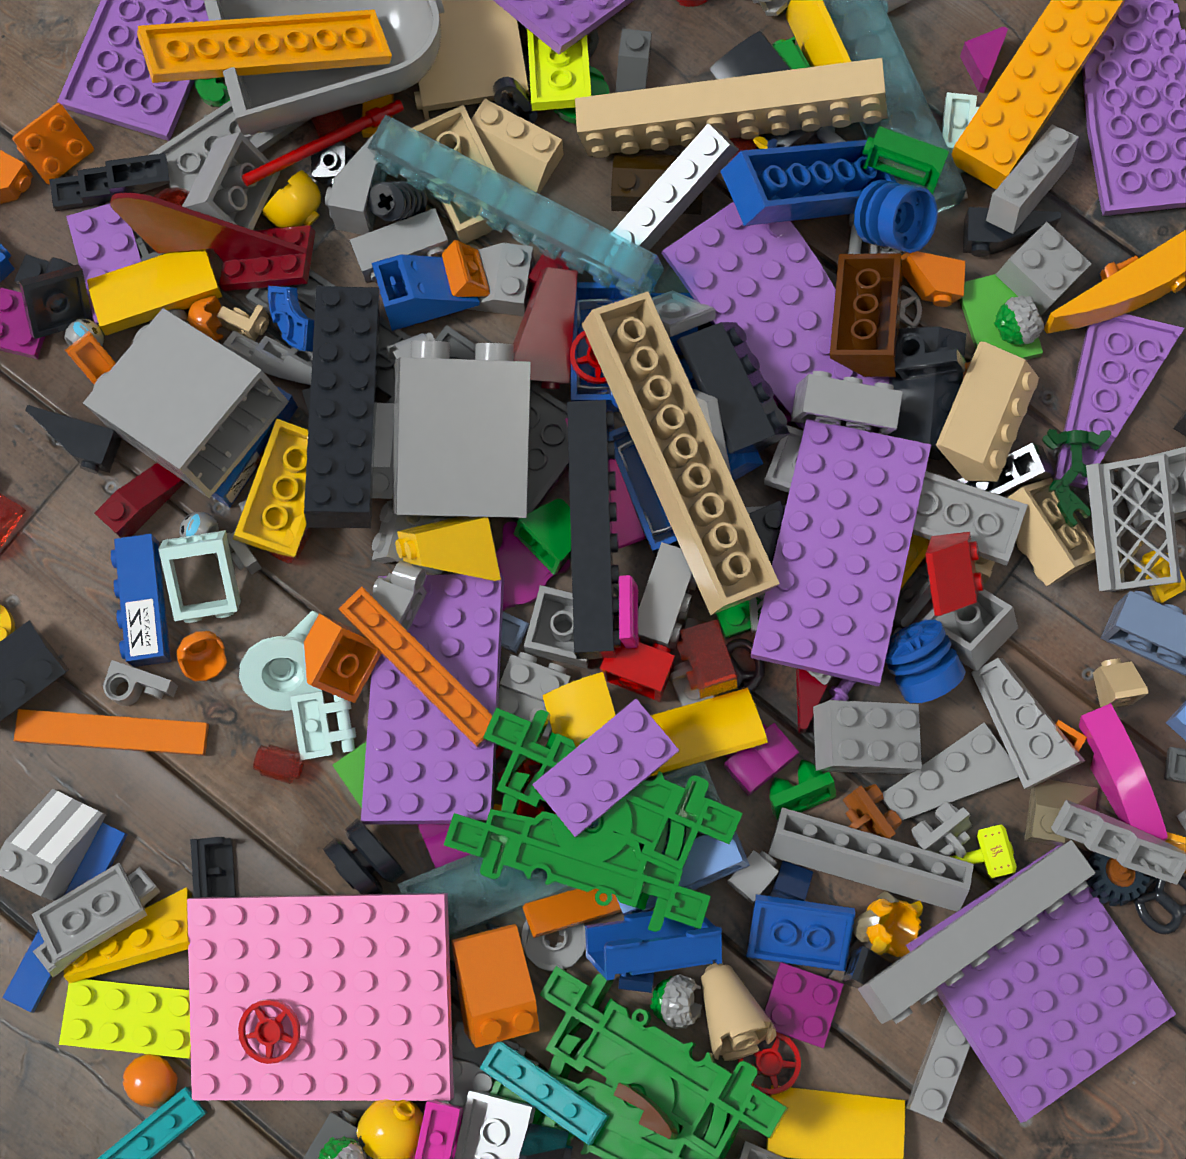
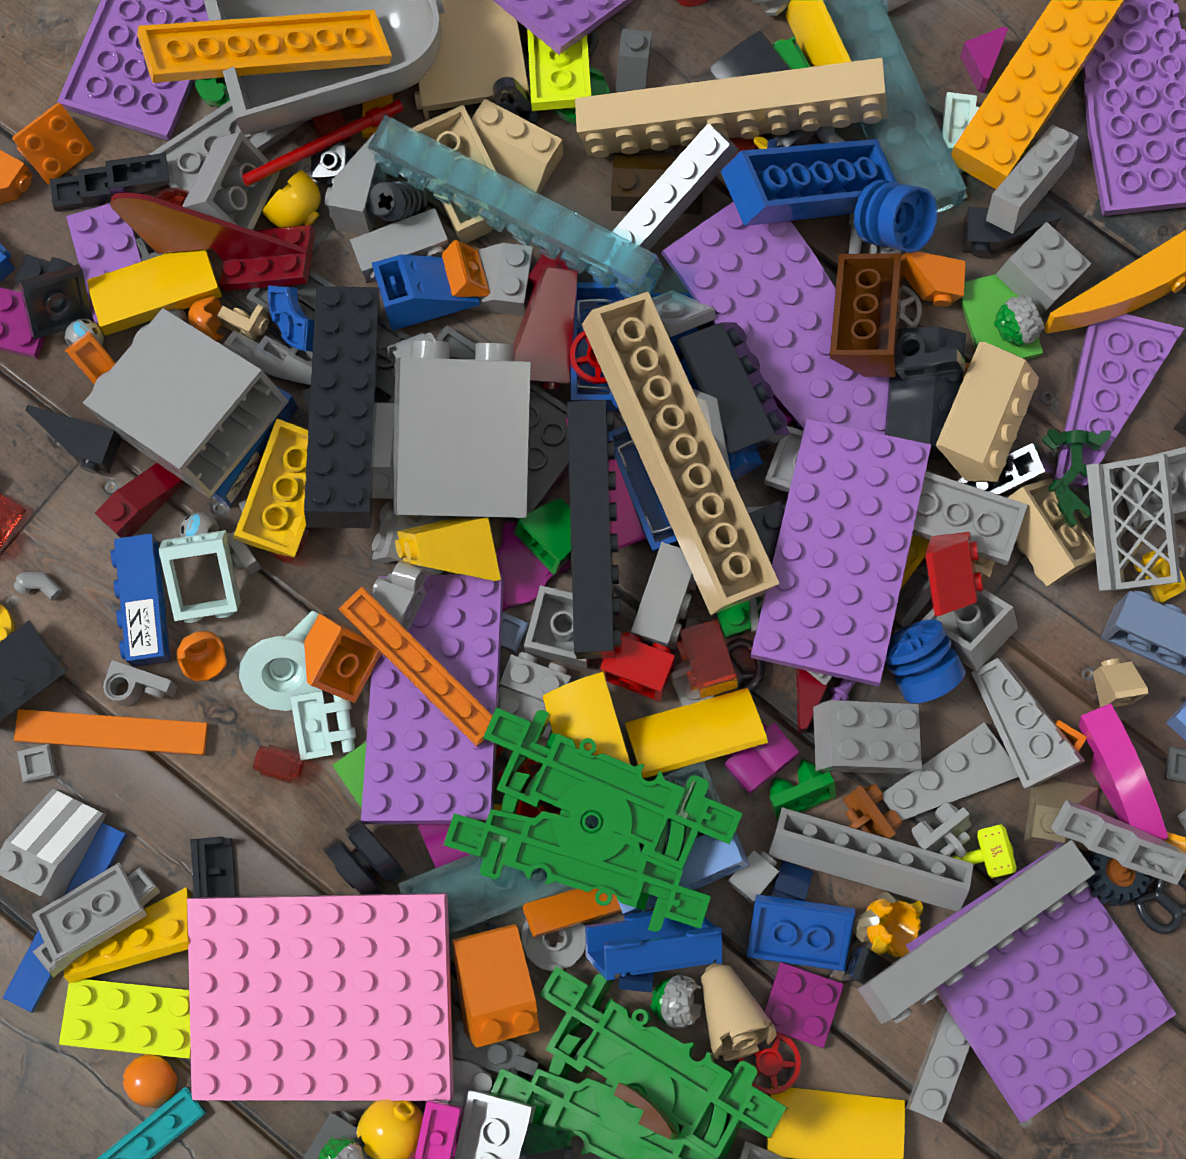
red wheel [238,999,301,1064] -> none
teal tile [480,1041,610,1145] -> none
medium lavender plate [532,699,679,837] -> none
dark pink tile [619,575,639,648] -> none
light grey brick [791,371,903,435] -> none
green window [862,126,949,195] -> none
orange hand [1100,255,1139,281] -> none
none -> light grey arm [14,571,63,601]
none -> light grey tile [17,744,57,784]

